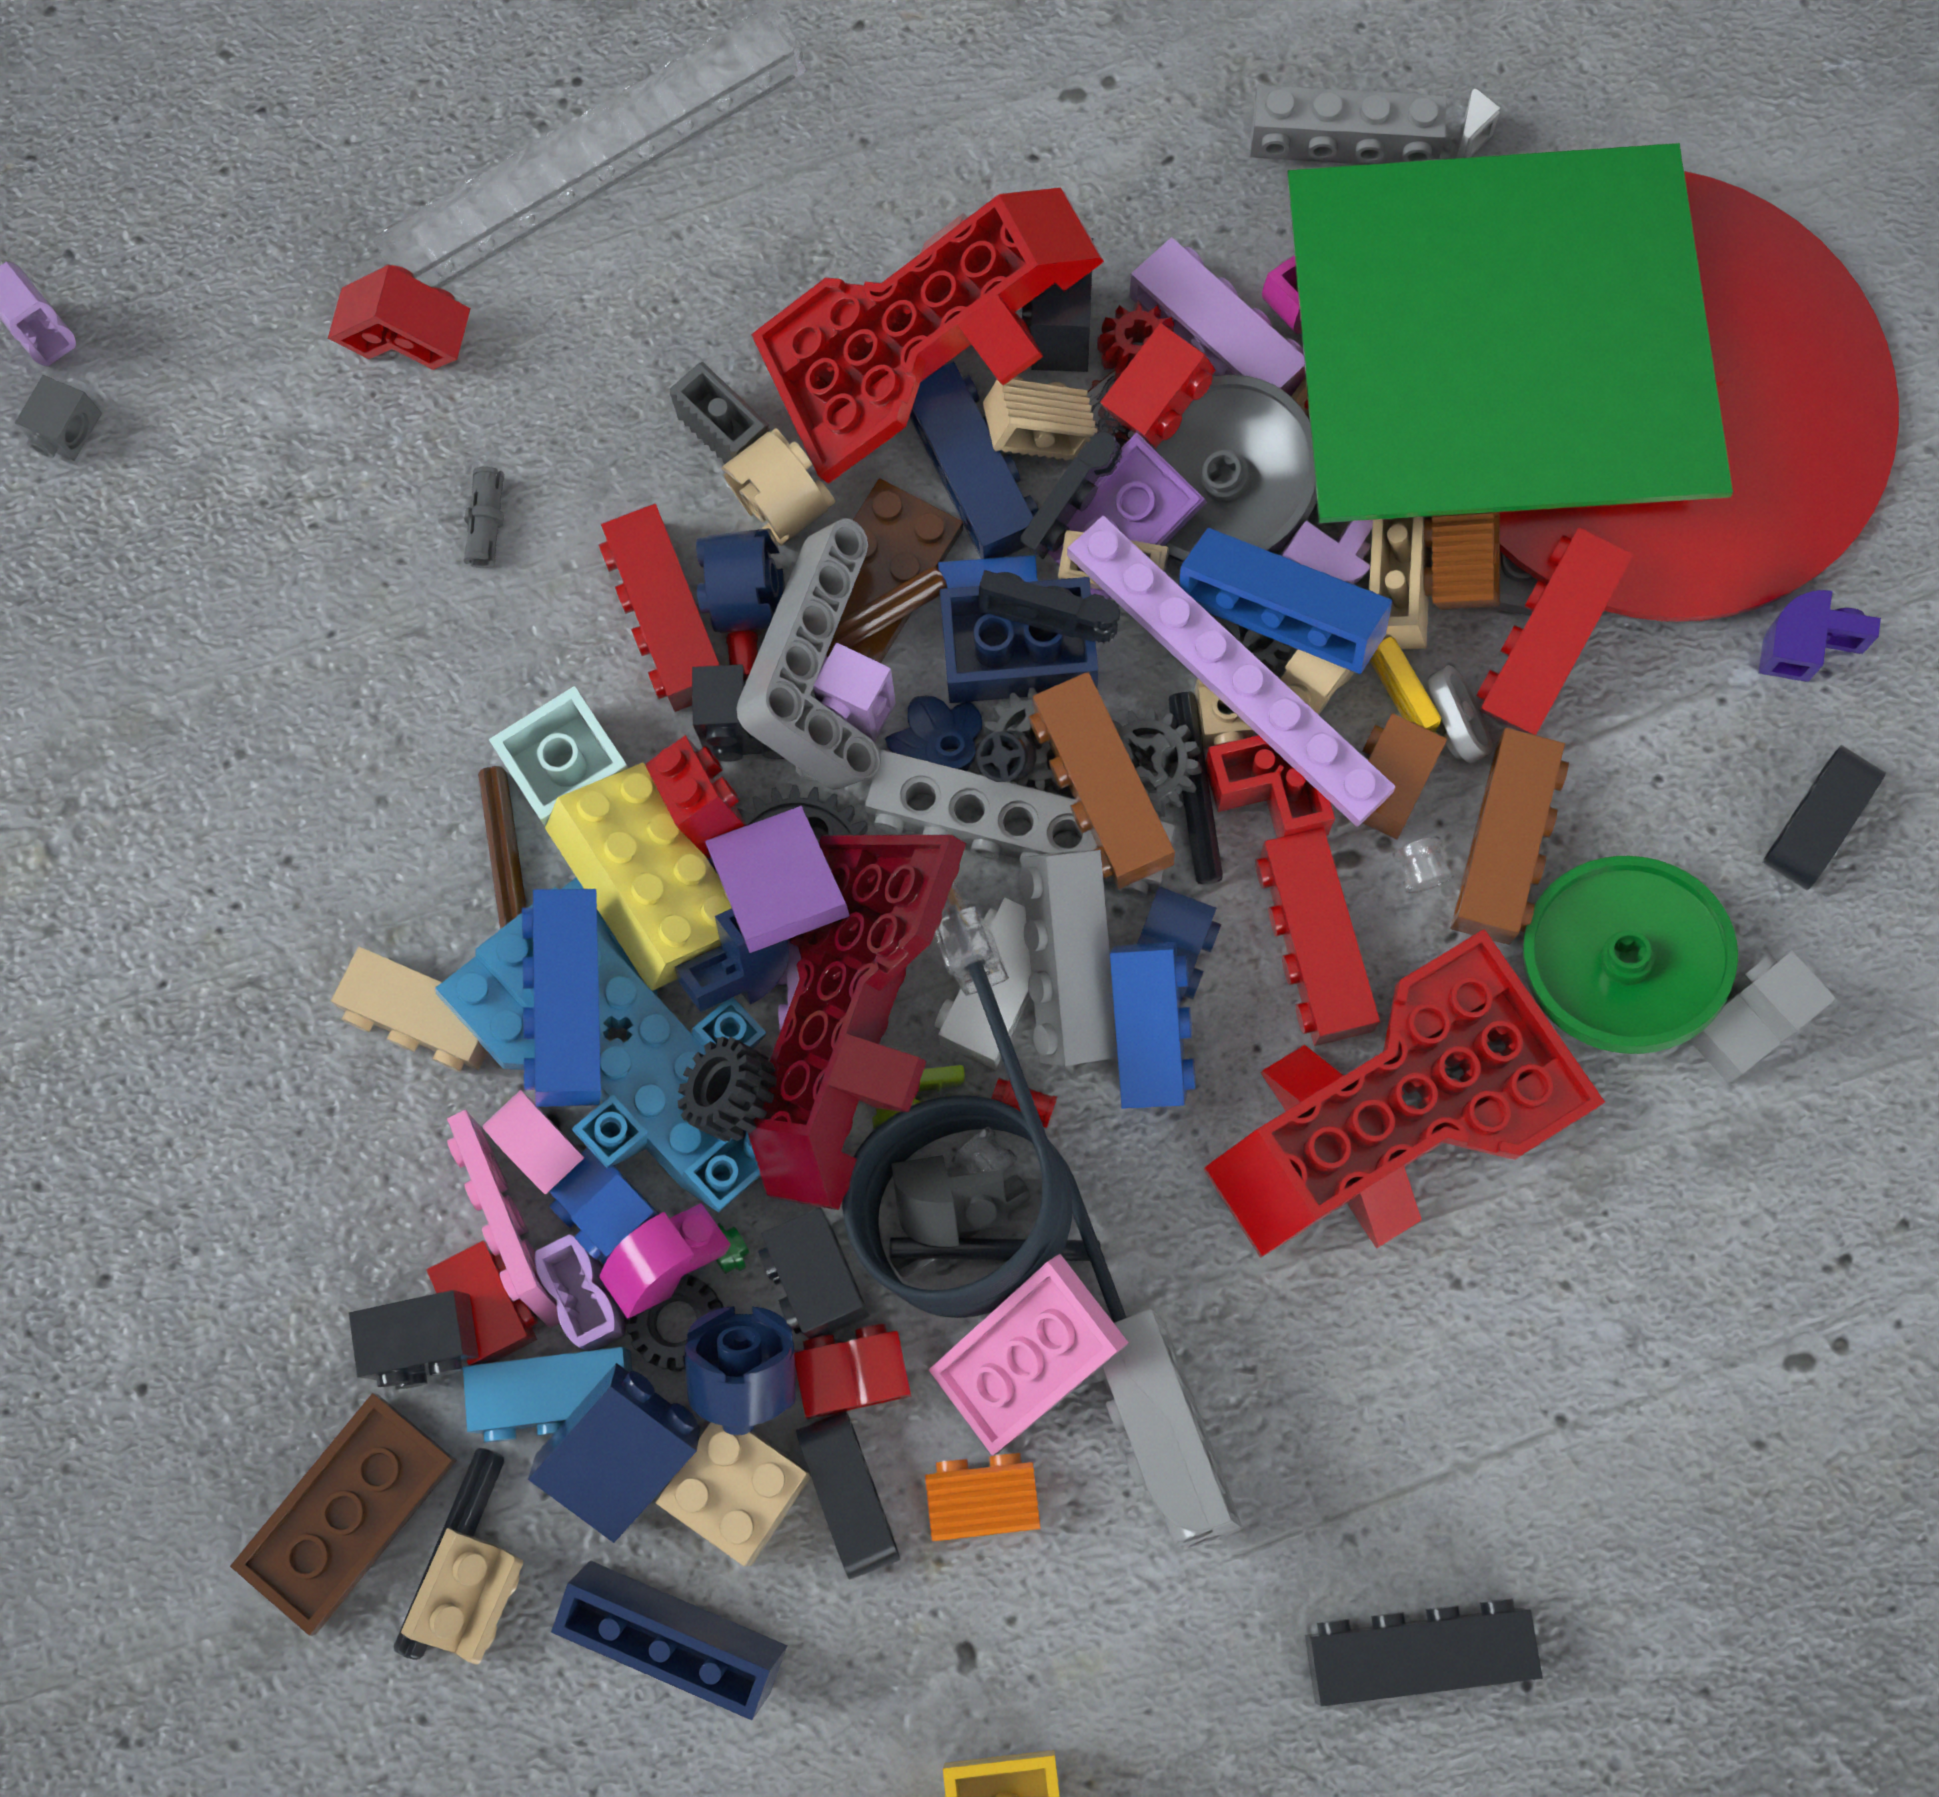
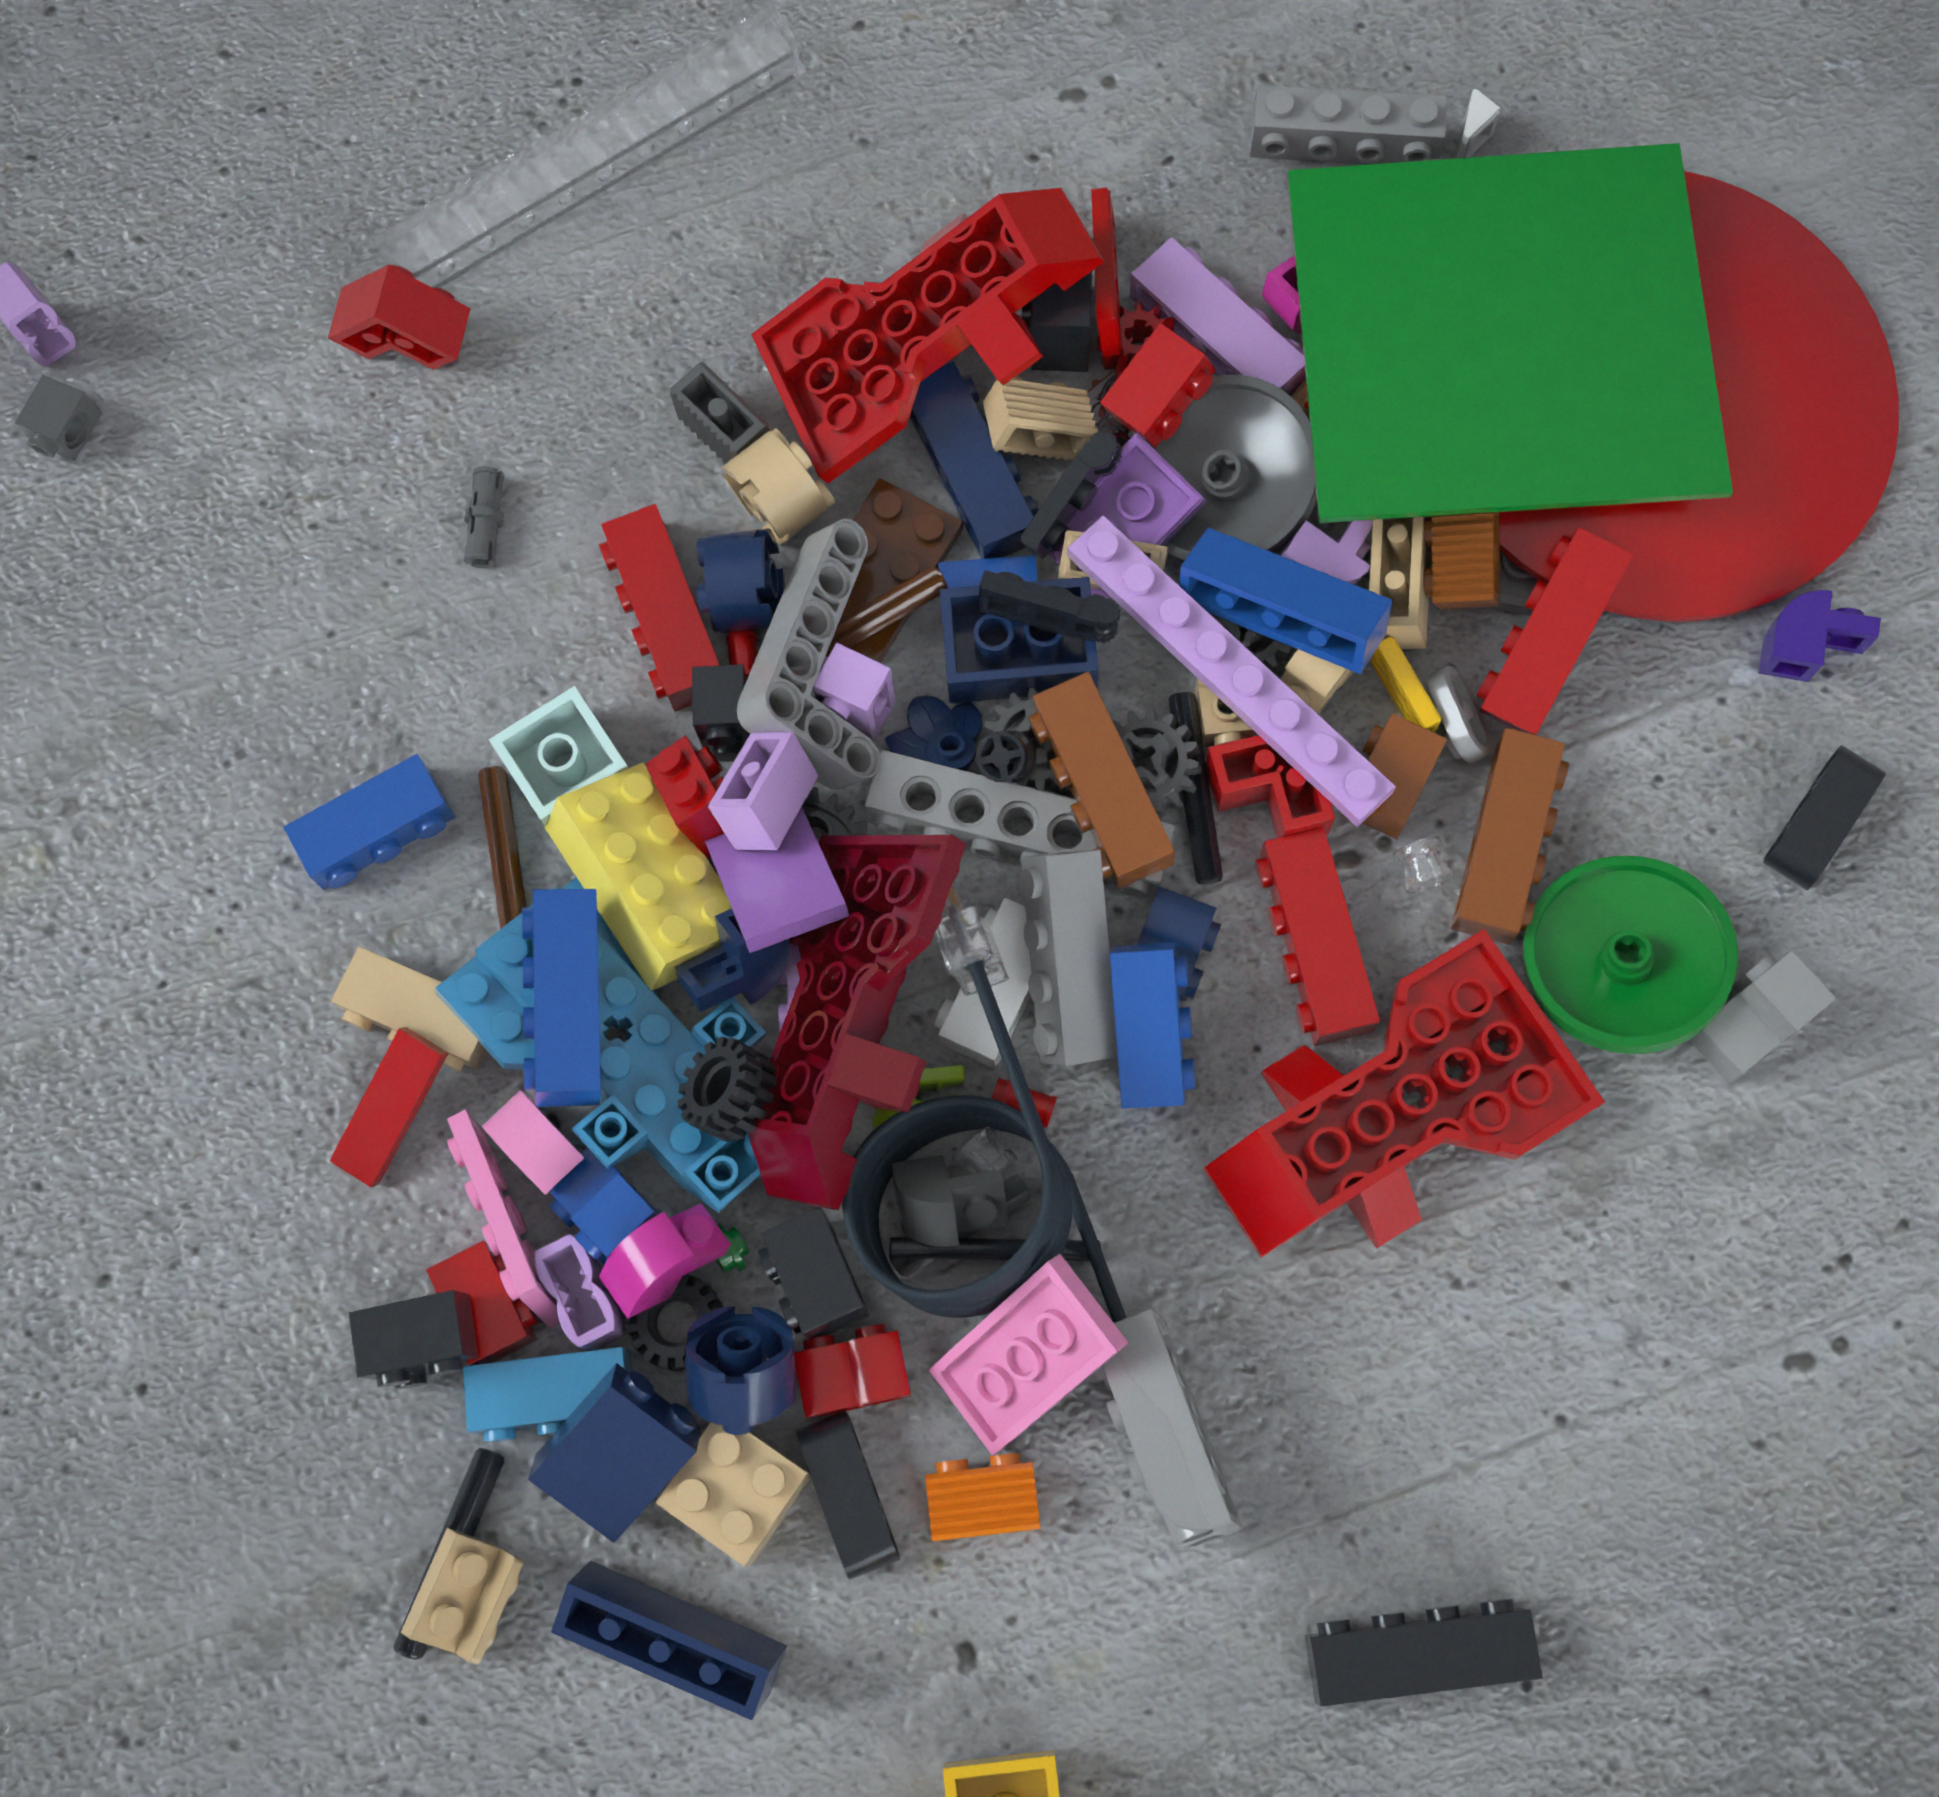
reddish brown plate [230,1393,457,1636] -> none
none -> blue brick [283,754,456,890]
none -> red tile [329,1027,449,1188]
none -> lavender brick [708,732,819,850]
none -> red tile [1091,187,1122,357]

